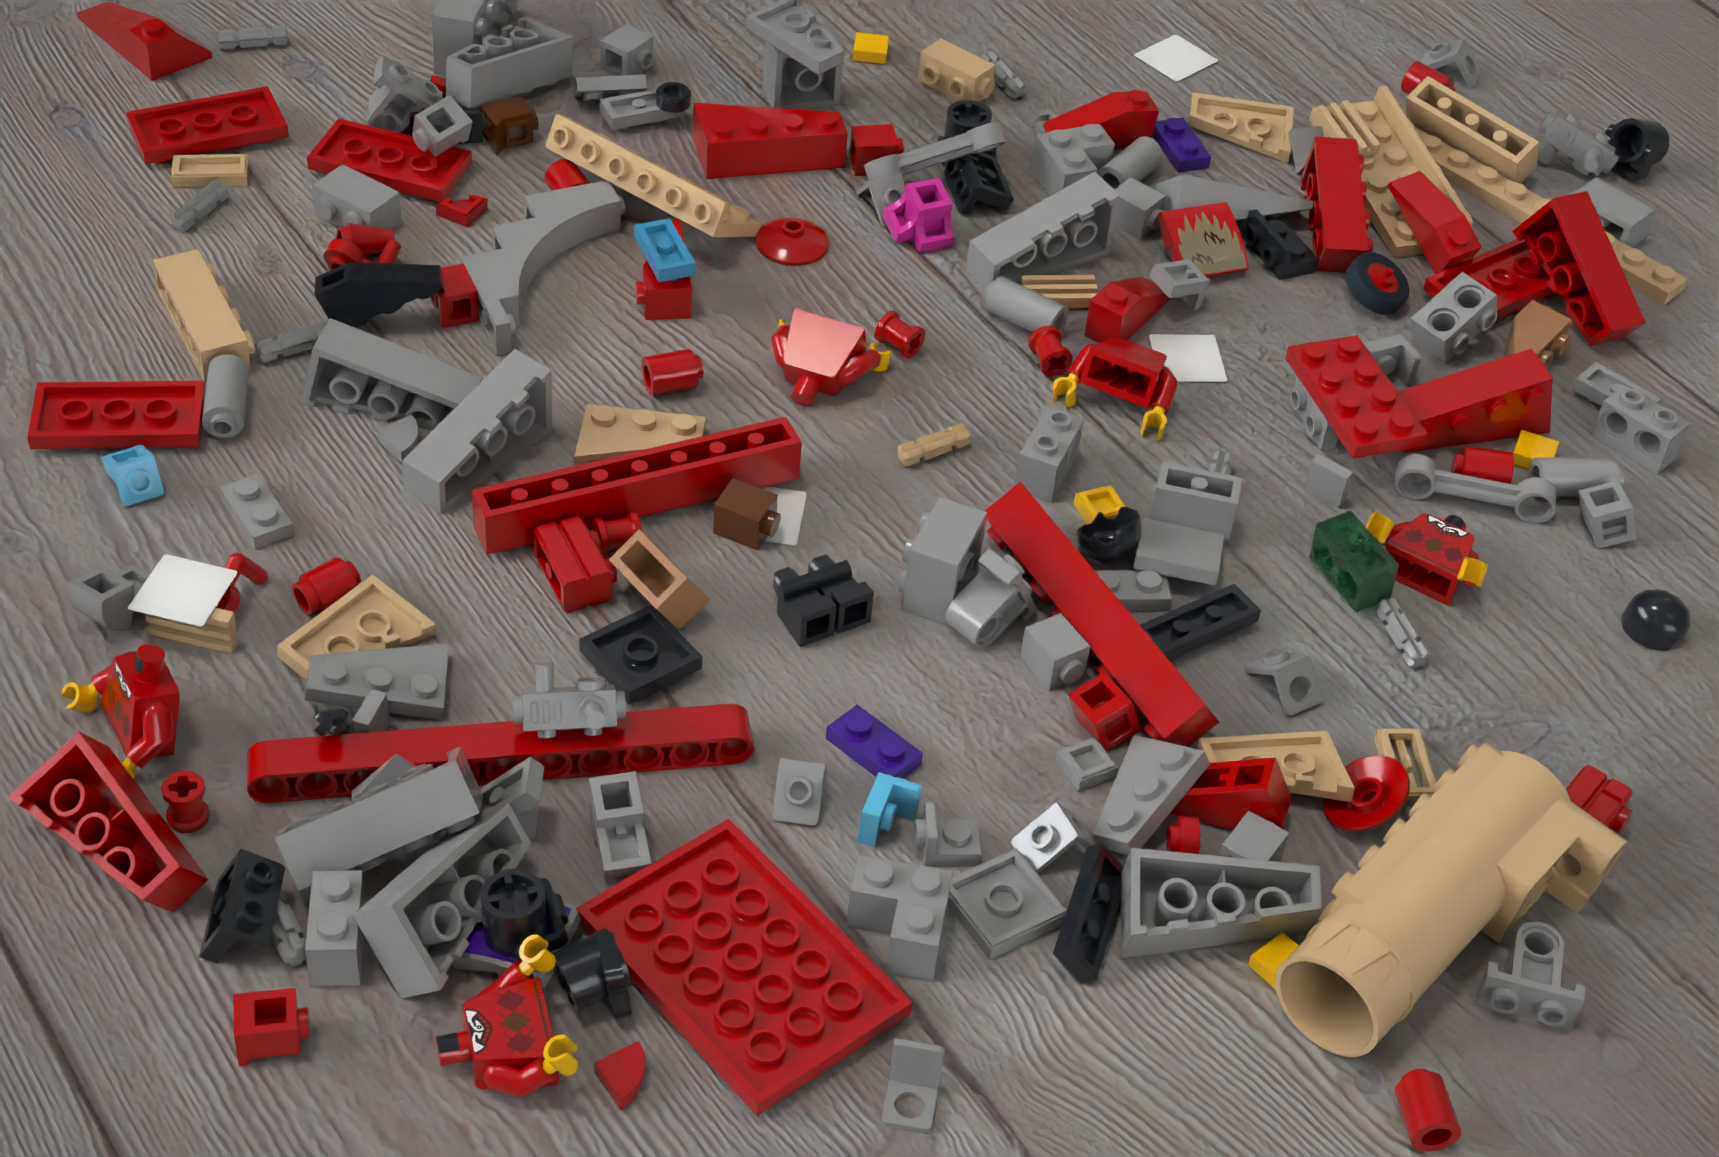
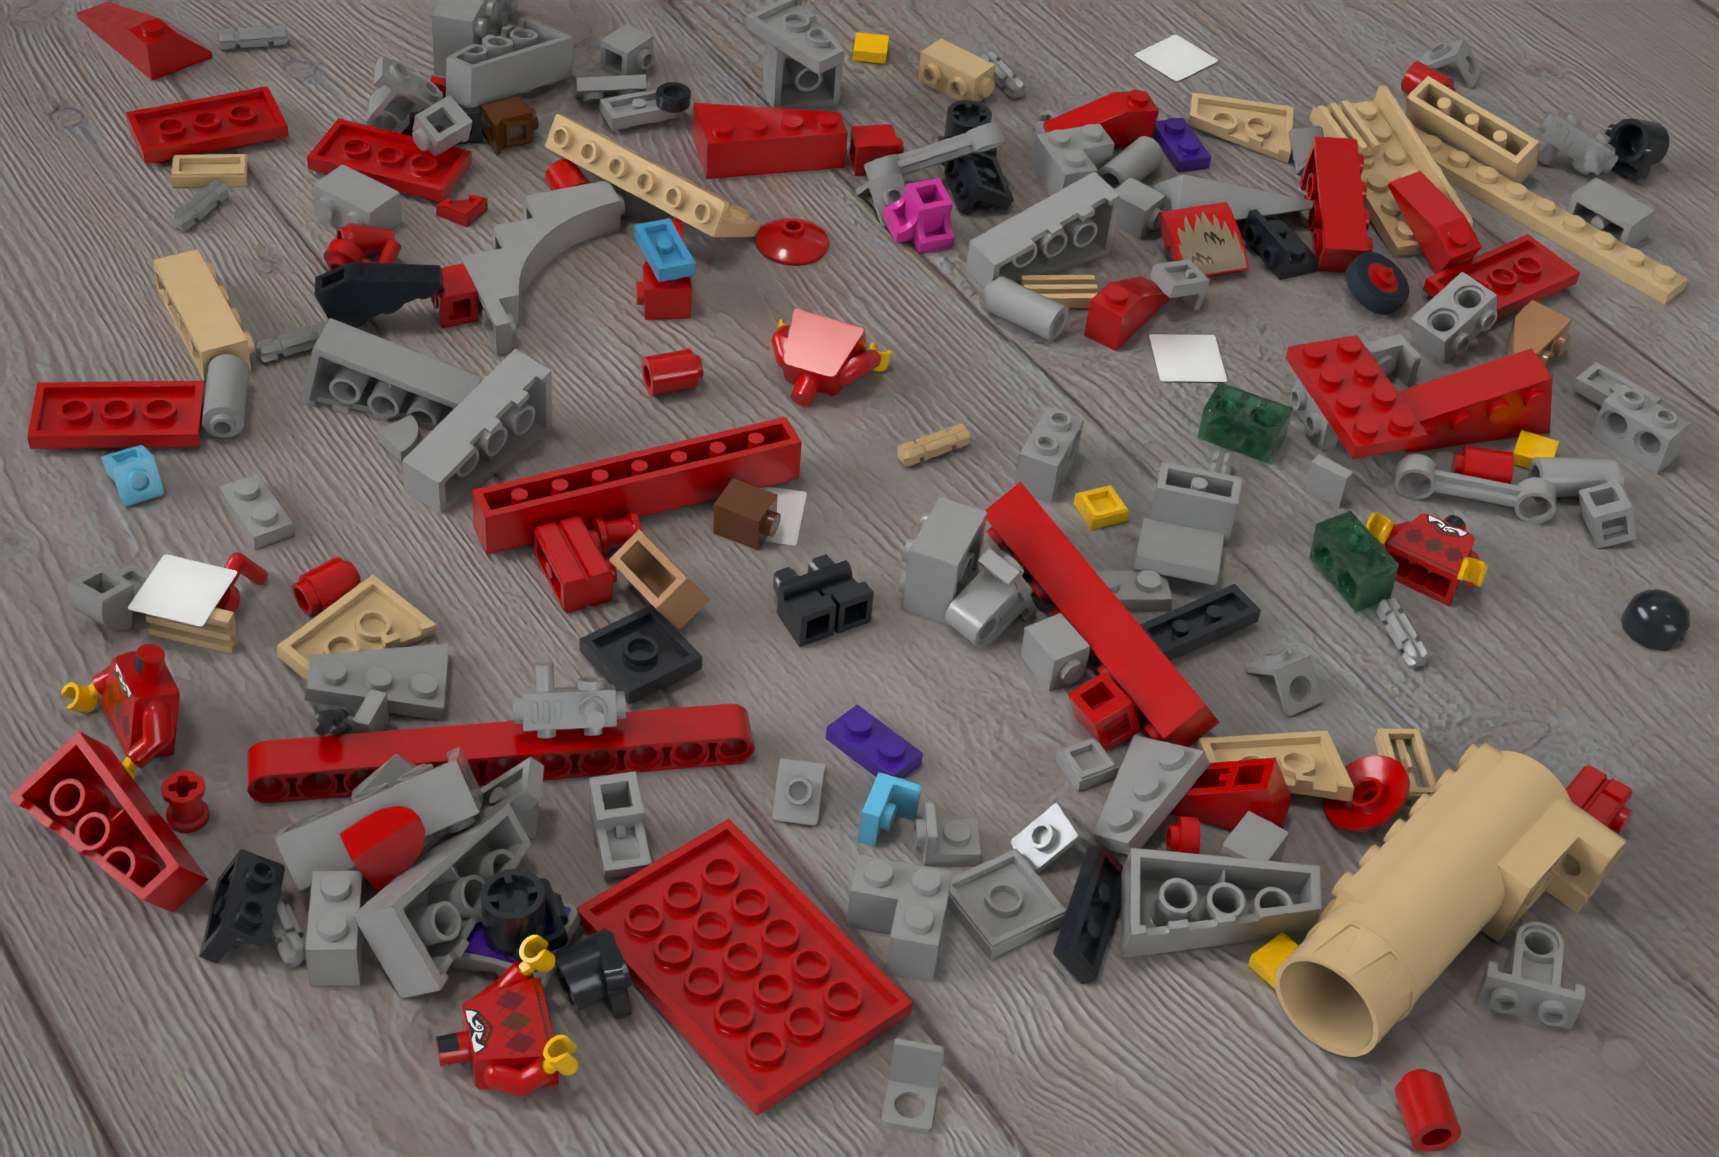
red brick [233,988,310,1066] -> none
tan wing [574,404,706,466] -> none
red tile [594,1041,645,1109] -> none
red bush [874,311,925,359] -> none
red bush [1028,326,1073,377] -> none
red torso [1053,337,1177,441] -> none
black hair [1077,507,1141,561] -> none
red wedge [1512,191,1646,346] -> none
none -> red brick [339,806,425,891]
none -> clear green brick [1197,382,1293,464]

